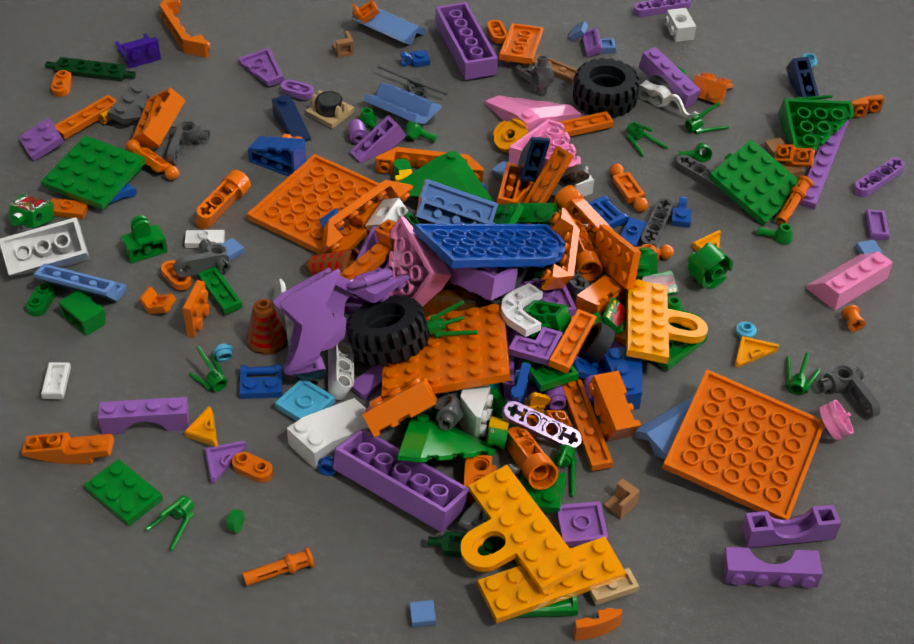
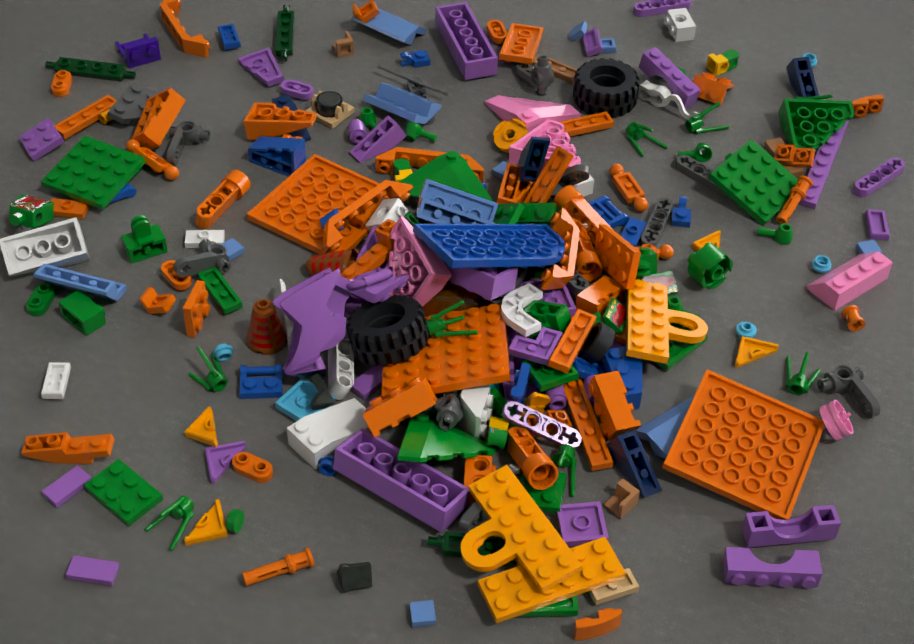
medium lavender arch [98,397,190,435] -> none
none -> medium lavender tile [42,465,92,508]
none -> medium lavender tile [66,556,120,586]
none -> light orange tile [184,499,228,546]
none -> blue plate [217,24,241,50]
none -> orange wedge [243,102,317,140]
none -> dark green plate [276,4,295,62]
none -> pearl dark grey tile [310,373,336,410]
none -> pearl dark grey tile [337,562,372,592]
none -> dark blue slope [607,430,662,498]
none -> yellow leg [706,49,739,76]
none -> medium azure plate [812,255,831,273]

